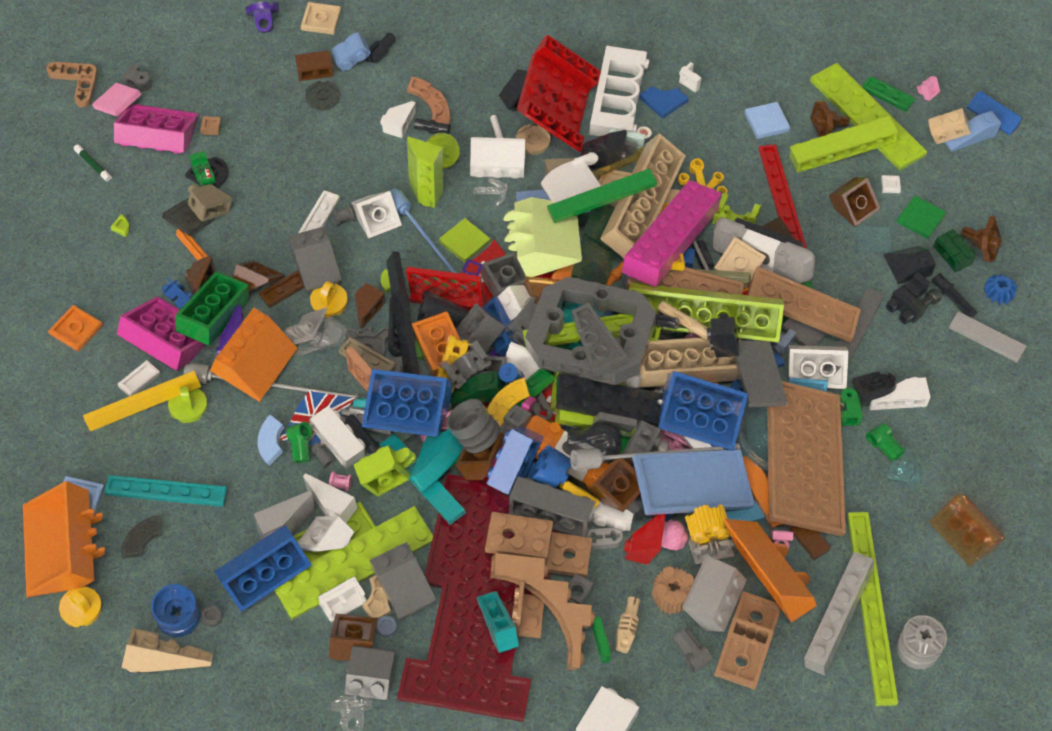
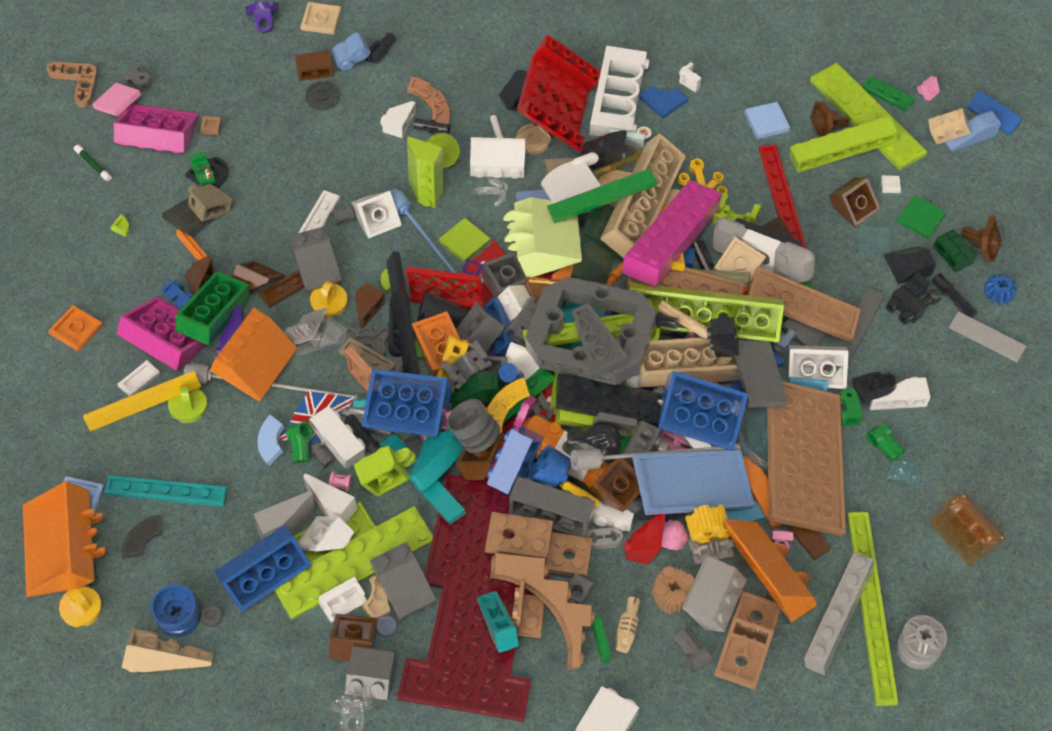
dark grey slope [500,404,531,447] -> none

